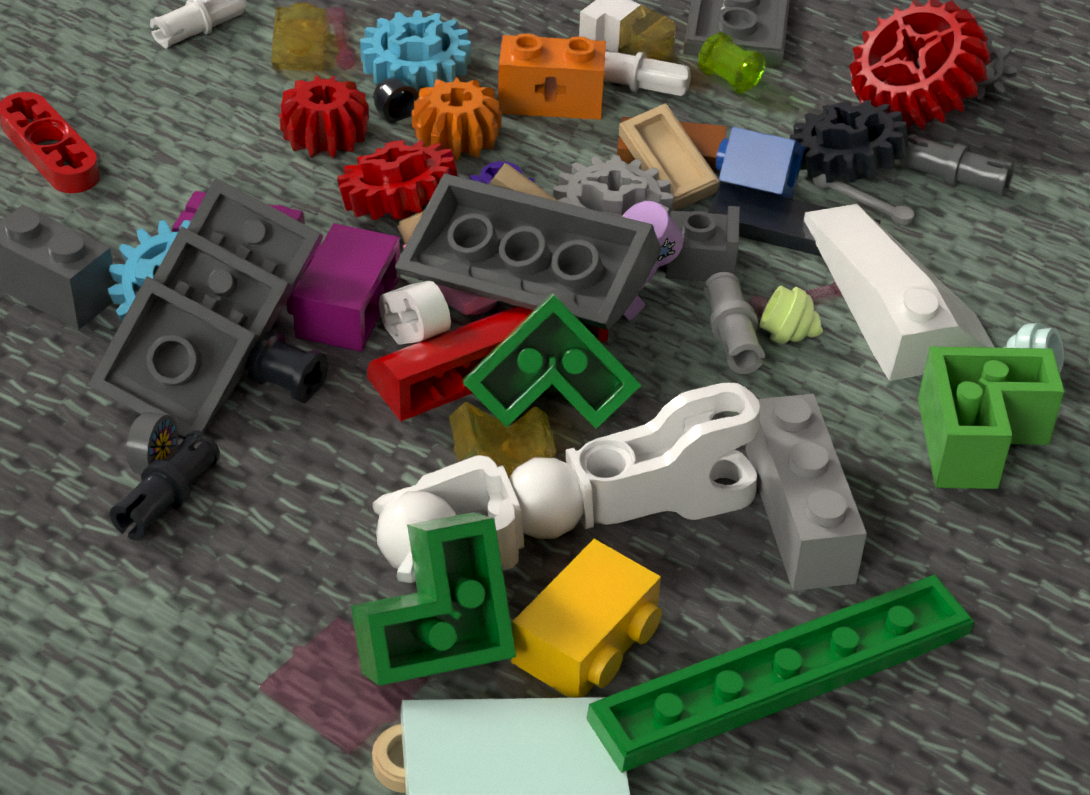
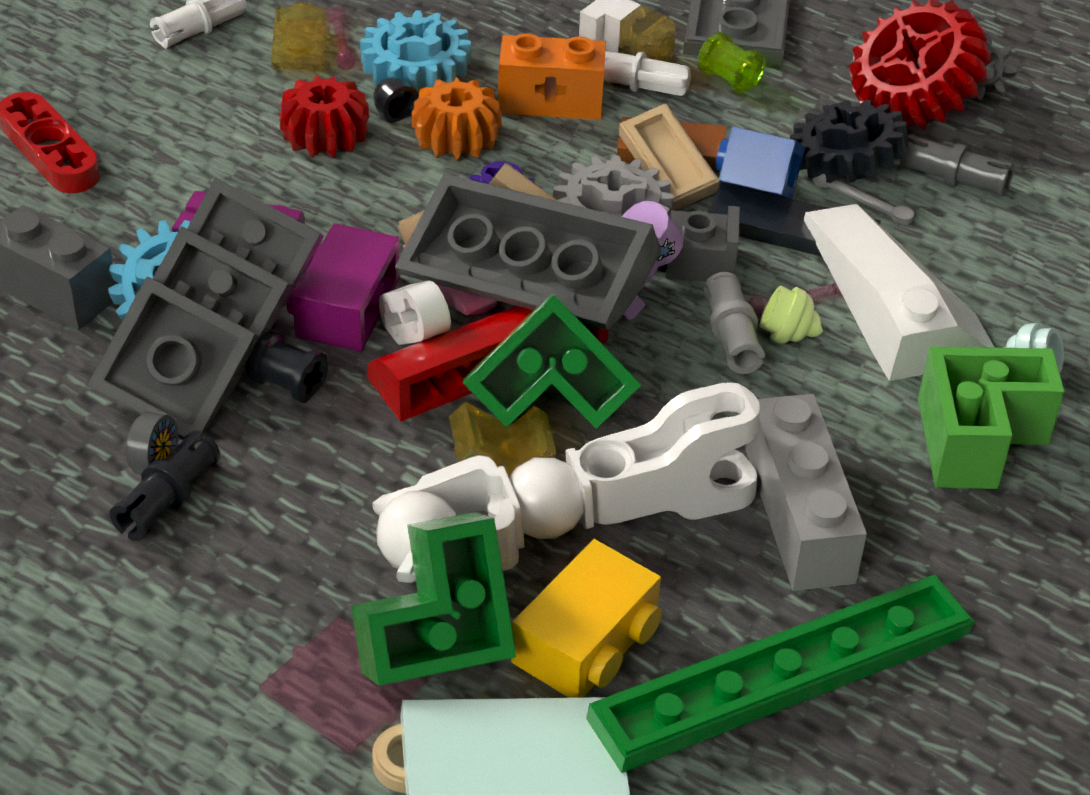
red gear [337,140,459,220] -> none

